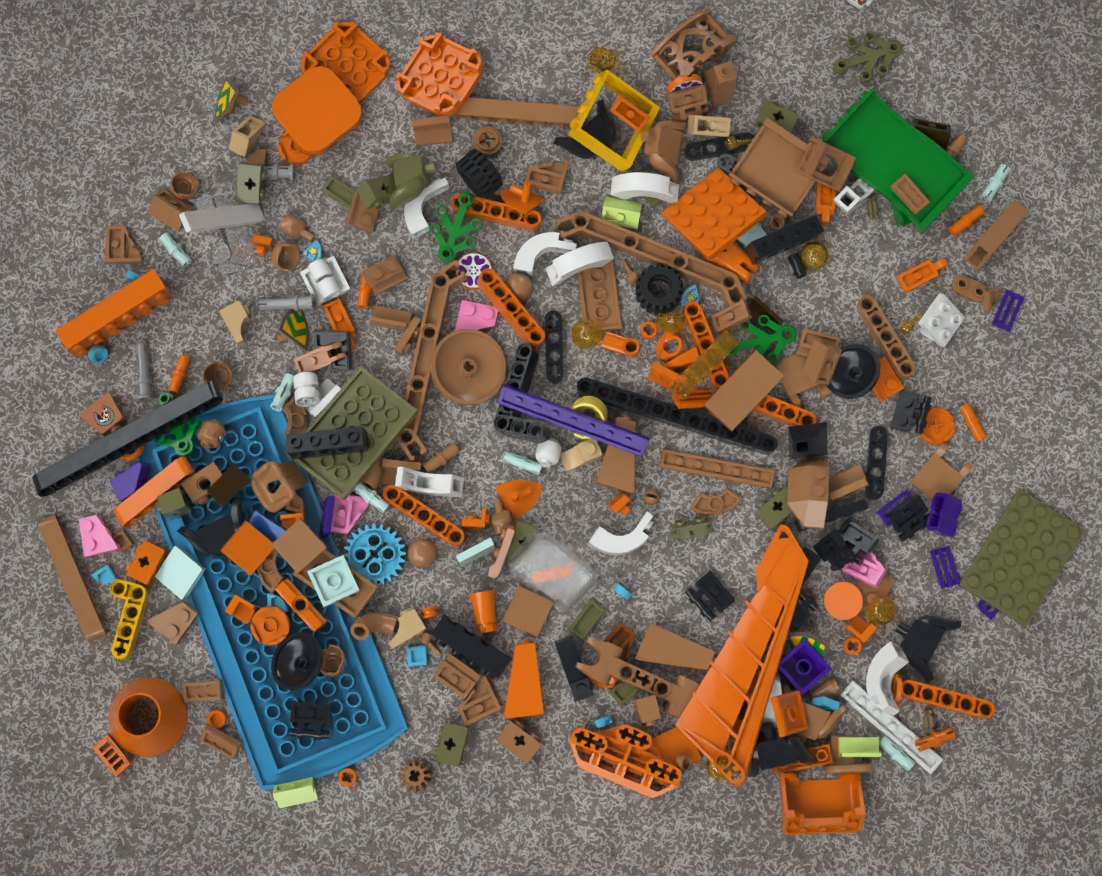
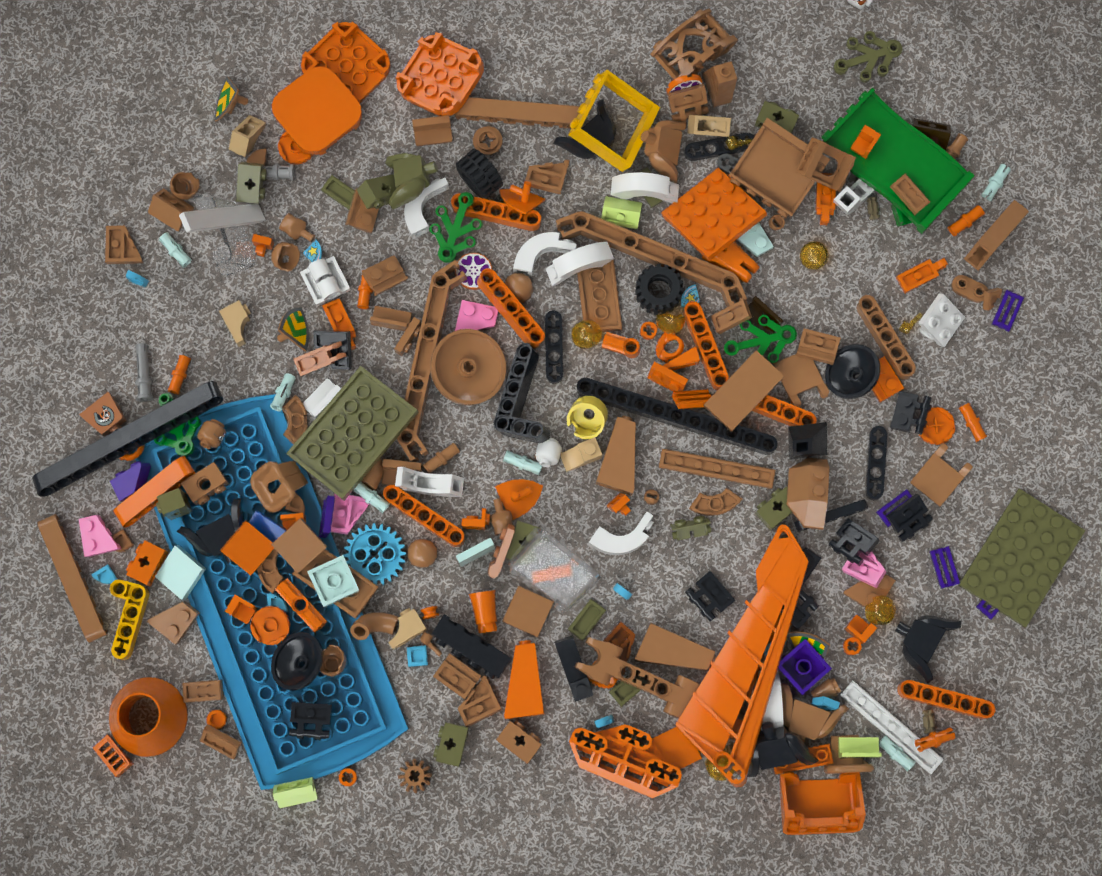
orange brick [55,269,173,357] -> none
medium azure tile [88,344,108,364] -> none
medium nougat hair [202,361,234,390] -> none
dark brown panel [207,464,250,507] -> none
light grey pin [259,294,318,312] -> none
black brick [286,426,368,459] -> none
white wheel [293,372,320,407] -> none
dark purple tile [497,384,649,457] -> none
clear yellow hair [588,47,617,74] -> none
orange slope [610,94,650,133] -> none
medium nougat hand [622,260,638,286] -> none
medium nougat brick [635,695,661,727] -> none
clear yellow brick [670,330,739,400] -> none
medium nougat hinge [675,754,692,771] -> none
black brick [745,215,824,265] -> none
orange plate [771,690,808,737] -> none
black pin [788,253,807,279] -> none
medium nougat panel [802,340,842,385] -> none
black plate [813,529,855,571] -> none
orange tile [824,581,863,620] -> none
medium nougat panel [828,465,870,501] -> none
white arch [866,641,909,715] -> none
orange piece [891,674,903,706] -> none
dark purple brick [927,493,962,537] -> none
none -> orange panel [851,125,881,159]

